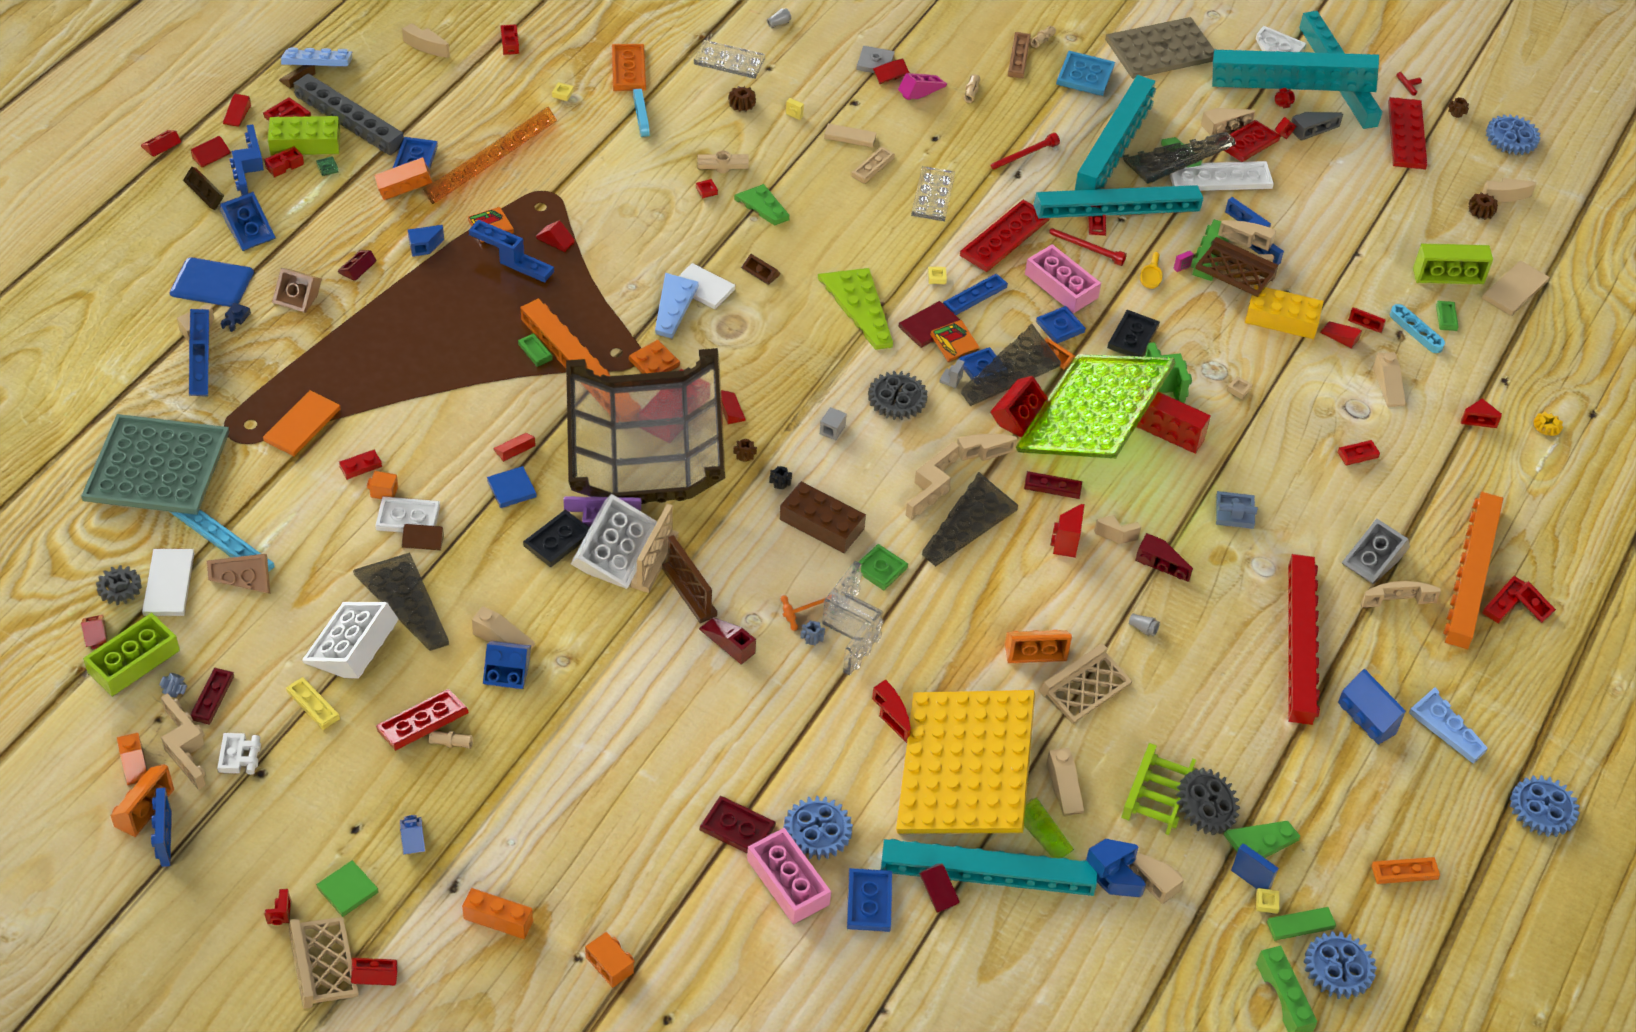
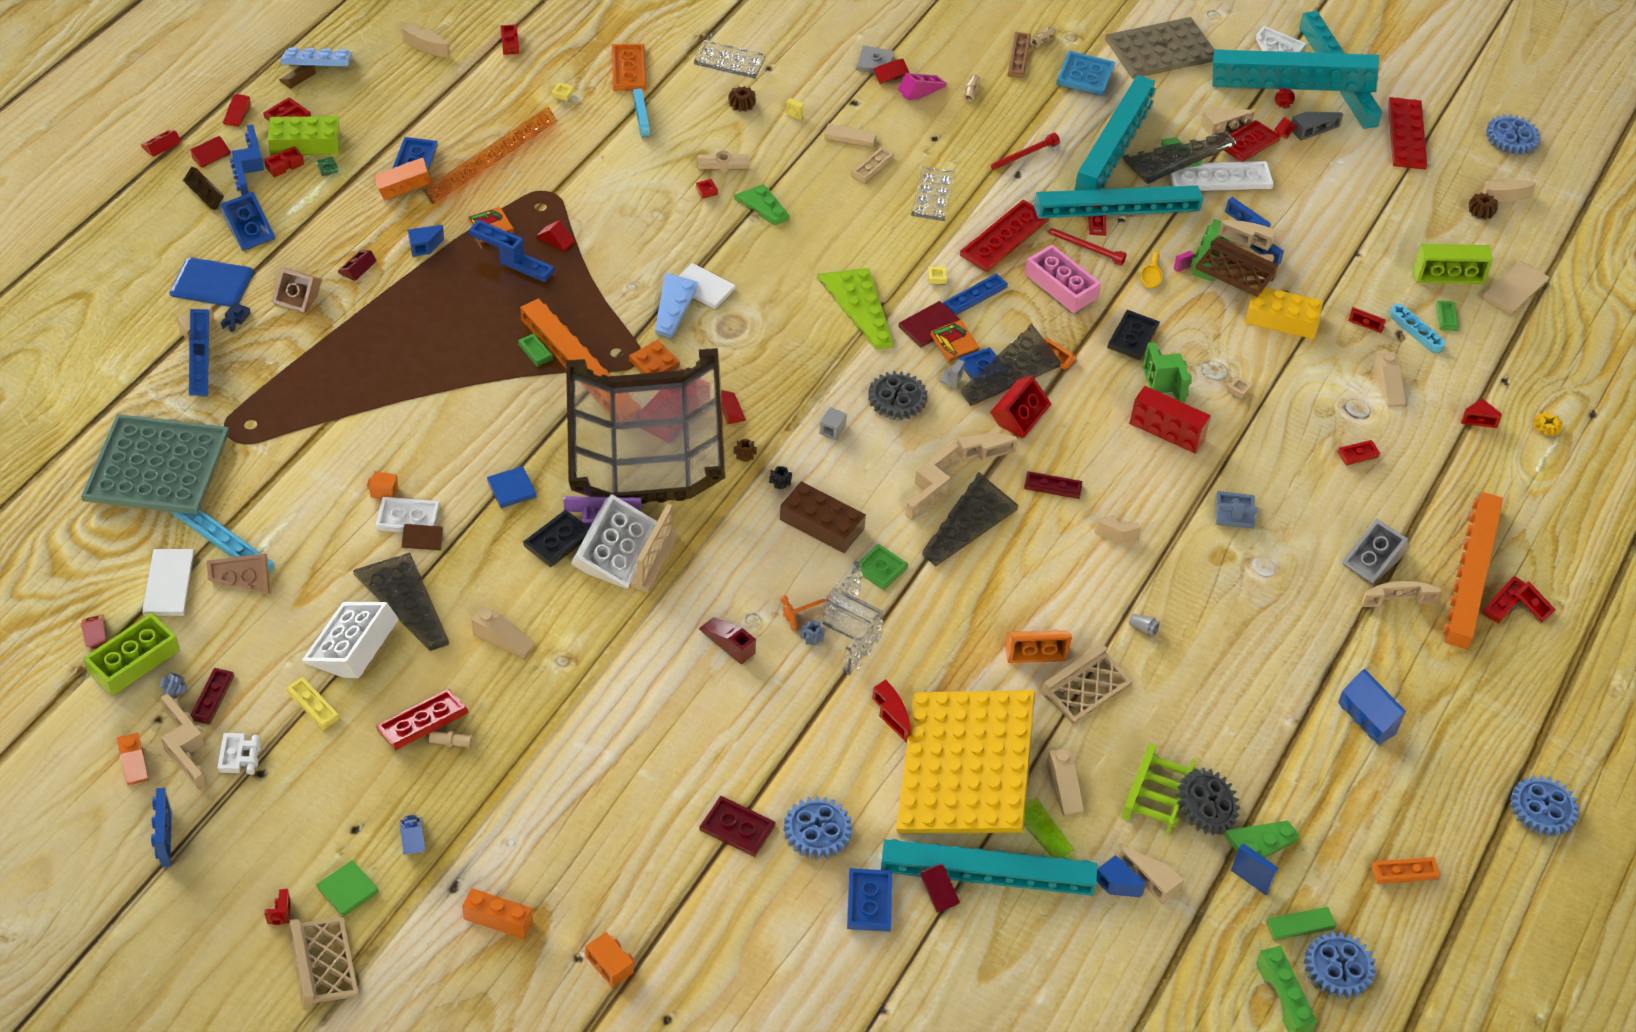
dark grey gear [96,565,142,605] -> none
orange slope [110,764,174,837] -> none
orange tile [263,390,341,456] -> none
dark grey brick [294,74,404,155] -> none
red plate [339,449,382,480] -> none
red slope [351,958,398,986] -> none
blue slope [483,641,531,689] -> none
red slope [493,433,536,462] -> none
reddish brown fence [662,535,718,624] -> none
reddish brown slope [741,254,781,285] -> none
bright pink brick [747,828,831,925] -> none
light grey cone [767,8,792,28] -> none
clear neon green plate [1016,354,1176,459] -> none
blue tile [1036,306,1086,344] -> none
red slope [1050,504,1085,558] -> none
blue slope [1086,839,1139,878] -> none
dark red slope [1135,533,1193,582] -> none
light yellow plate [1256,888,1279,914] -> none
red brick [1288,554,1320,725] -> none
red slope [1320,321,1362,349] -> none
red piece [1396,72,1422,96] -> none
light blue wing [1409,687,1487,764] -> none
reddish brown gear [1448,97,1469,118] -> none

